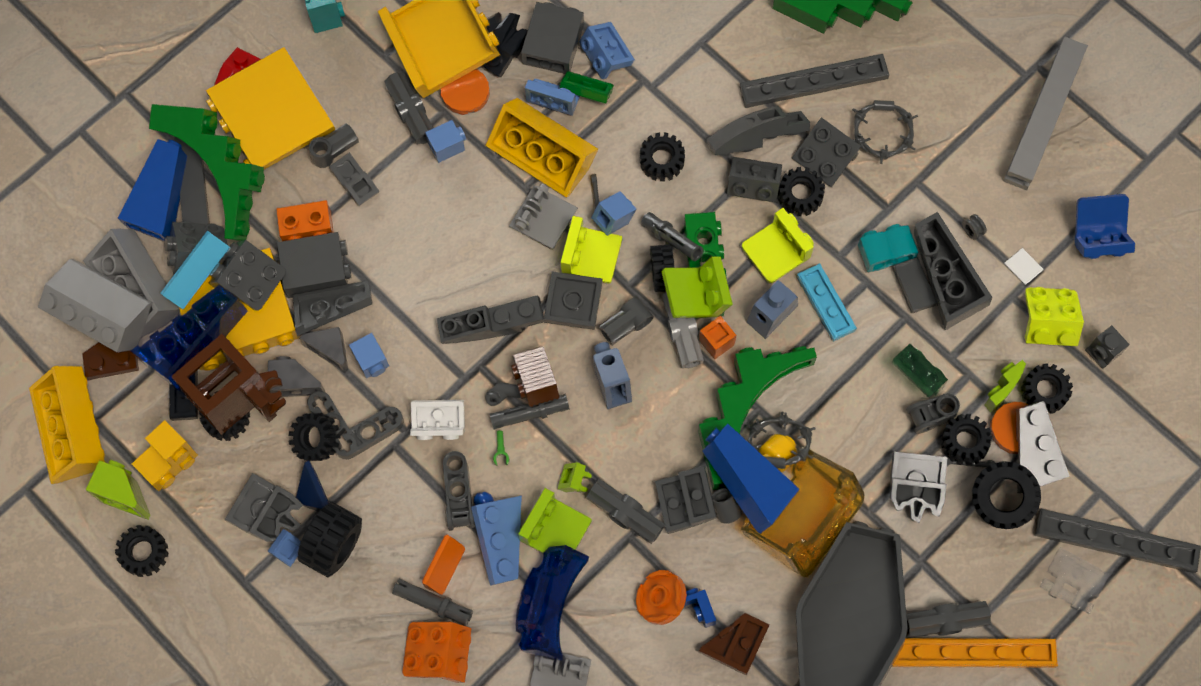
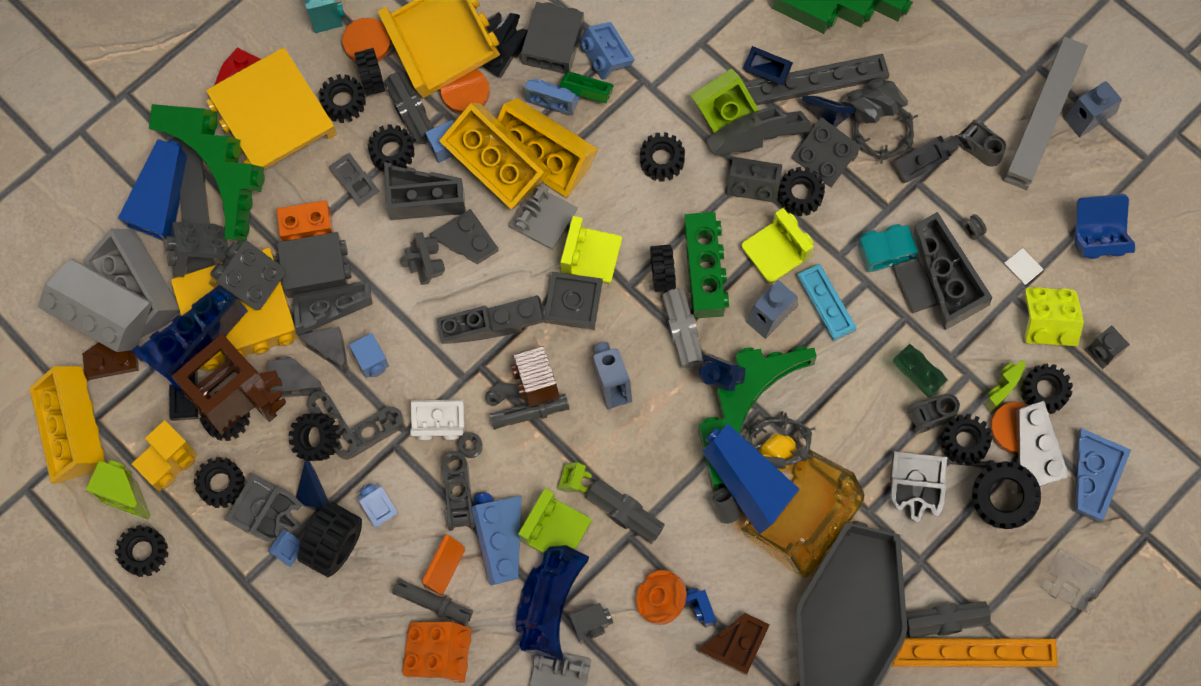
medium azure tile [160,231,230,309] -> none
dark grey piece [309,123,359,168] -> none
bright green hand [493,431,510,466] -> none
dark grey hinge [591,174,599,209] -> none
medium blue brick [591,191,636,236] -> none
dark grey piece [599,297,654,346] -> none
dark grey pin [642,212,703,261] -> none
dark grey slope [655,466,717,534] -> none
lime bracket [662,257,733,318] -> none
orange panel [699,316,737,360] -> none
dark grey tile [1035,509,1201,573] -> none
none -> black tyre [194,457,246,508]
none -> black tyre [319,74,366,123]
none -> orange tile [342,18,391,62]
none -> black tyre [354,48,385,96]
none -> medium blue bracket [356,483,398,528]
none -> black tyre [368,124,415,172]
none -> dark grey wedge [384,162,466,220]
none -> dark grey hips [400,232,445,285]
none -> dark grey wing [430,209,499,265]
none -> yellow slope [439,103,552,210]
none -> dark grey bush [458,432,483,458]
none -> dark grey brick [570,603,613,645]
none -> lime slope [690,68,759,133]
none -> dark blue hips [698,354,746,391]
none -> dark blue slope [743,46,793,86]
none -> dark blue slope [802,95,855,127]
none -> dark grey plate [840,78,908,123]
none -> black hinge [892,135,961,183]
none -> dark grey piece [958,120,1006,167]
none -> sand blue torso [1064,81,1122,138]
none -> medium blue wing [1075,428,1131,523]

